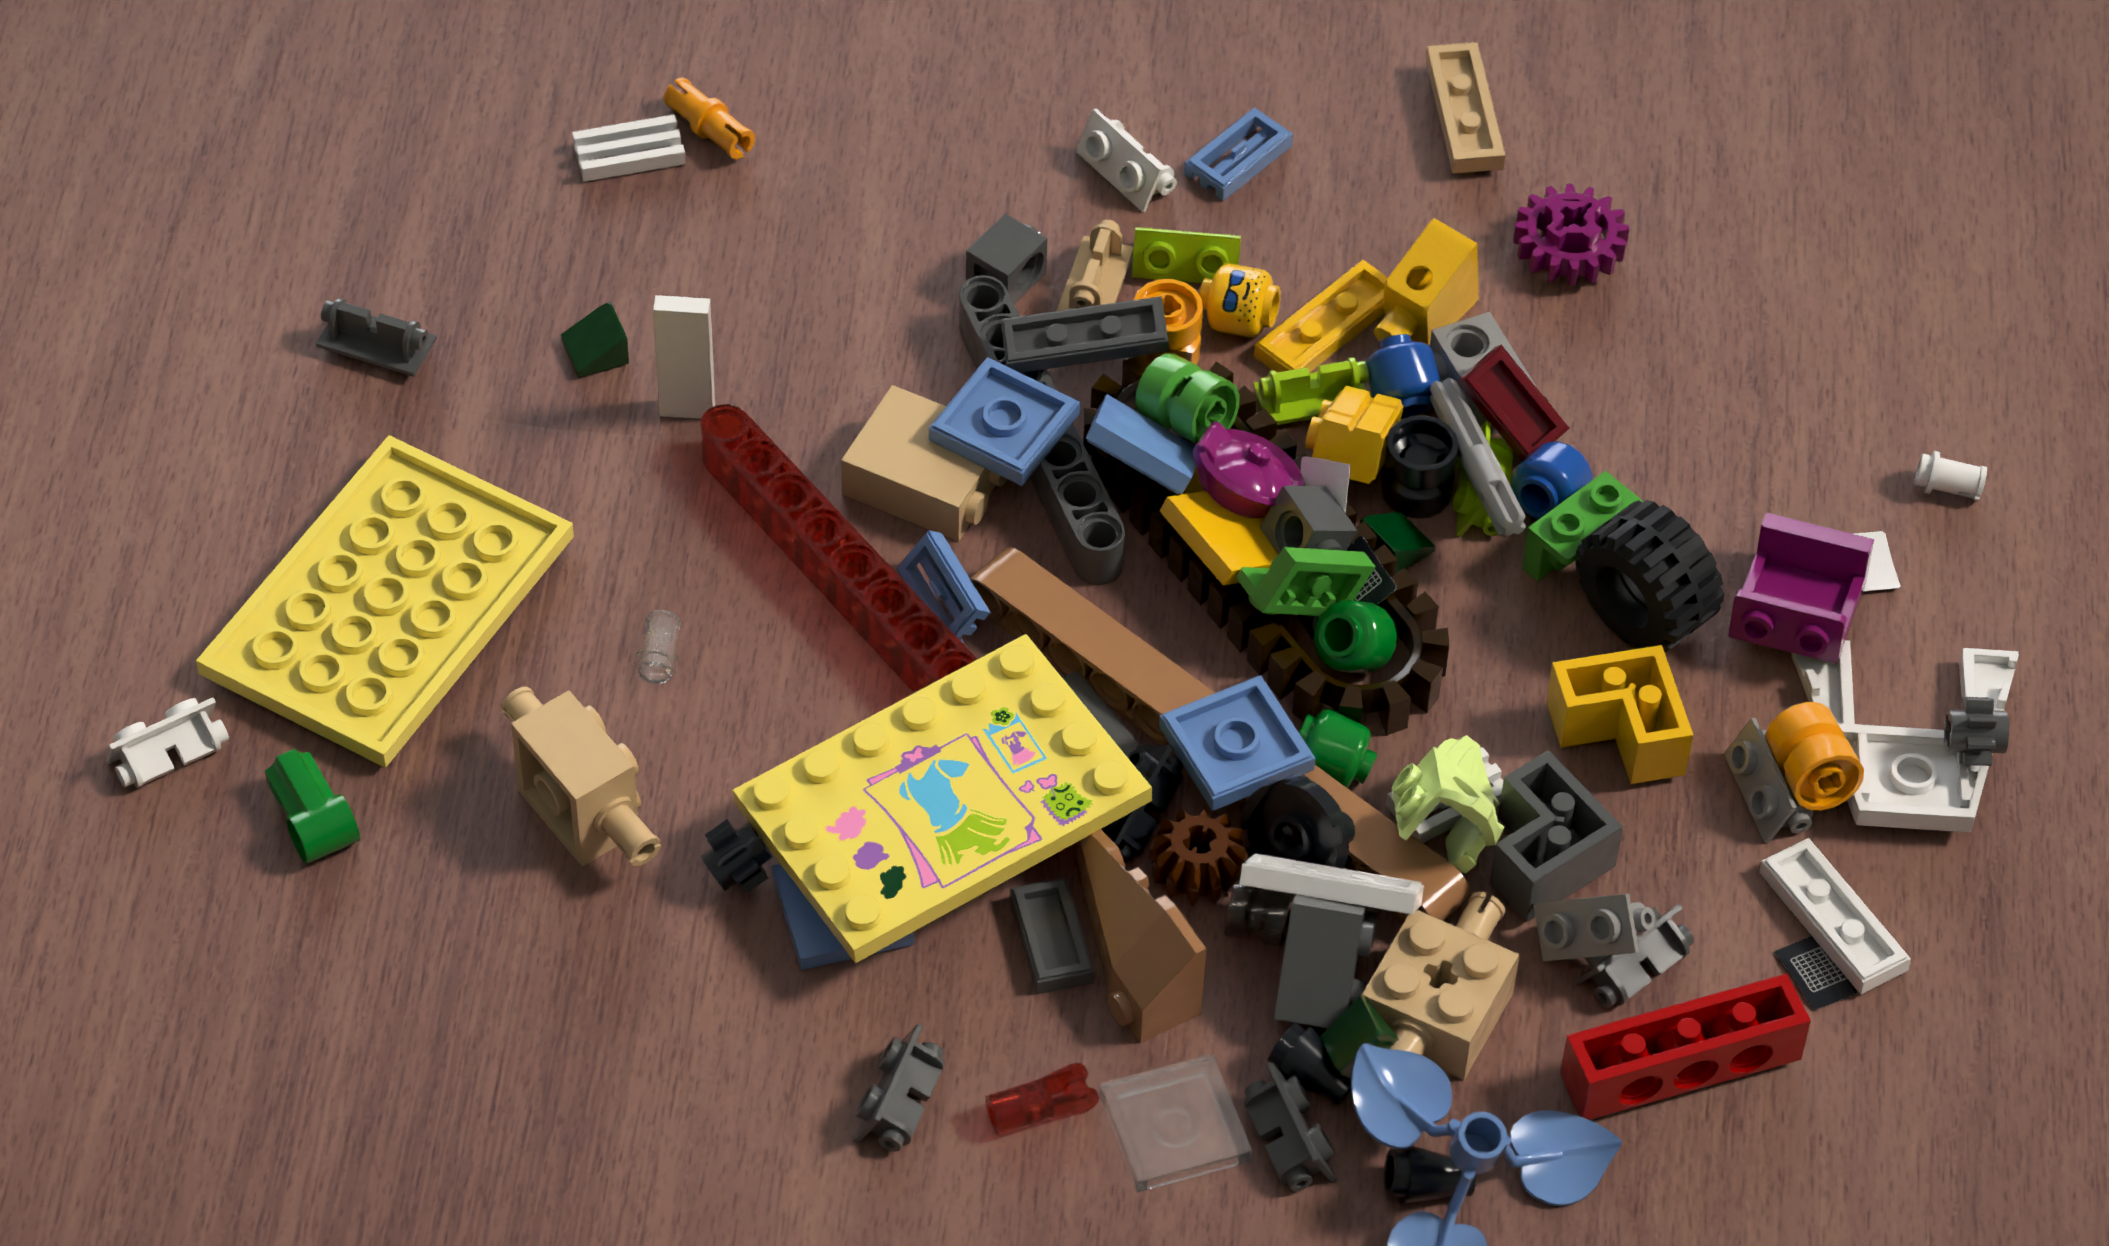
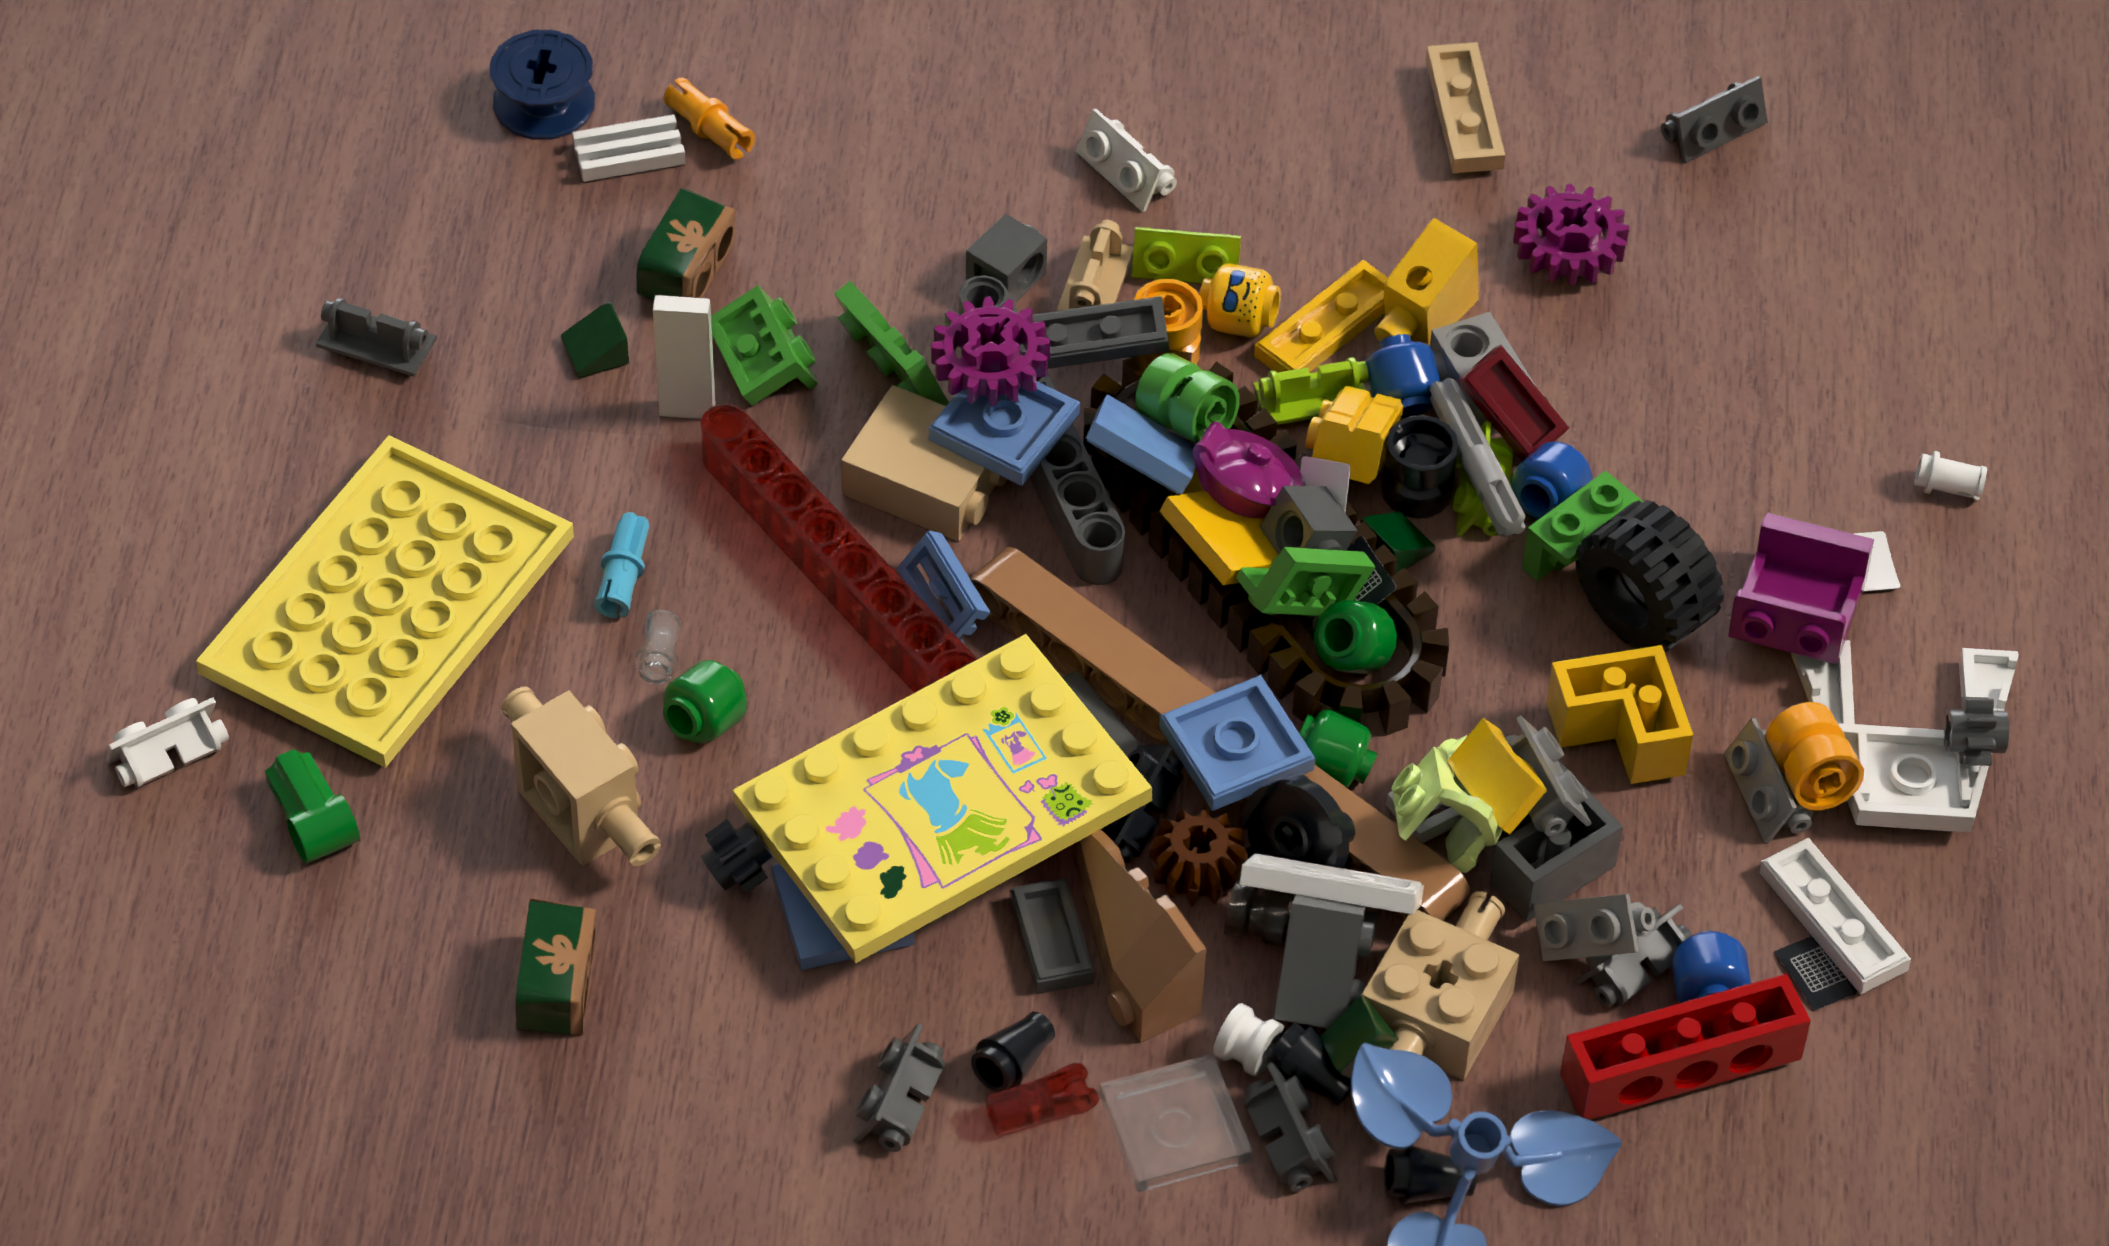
medium blue tile [1184,107,1293,201] -> none
none -> dark blue piece [490,30,595,140]
none -> dark green piece [515,898,596,1036]
none -> medium azure axle [594,512,650,618]
none -> piece [636,186,735,300]
none -> green head [663,660,747,744]
none -> bright green bracket [711,285,819,406]
none -> bright green wing [833,281,949,406]
none -> magenta gear [931,297,1050,406]
none -> black cone [971,1011,1055,1092]
none -> white wheel [1213,1003,1284,1077]
none -> yellow slope [1447,718,1547,834]
none -> light grey hinge [1505,715,1592,836]
none -> dark grey hinge [1661,76,1768,163]
none -> blue head [1672,931,1751,1003]

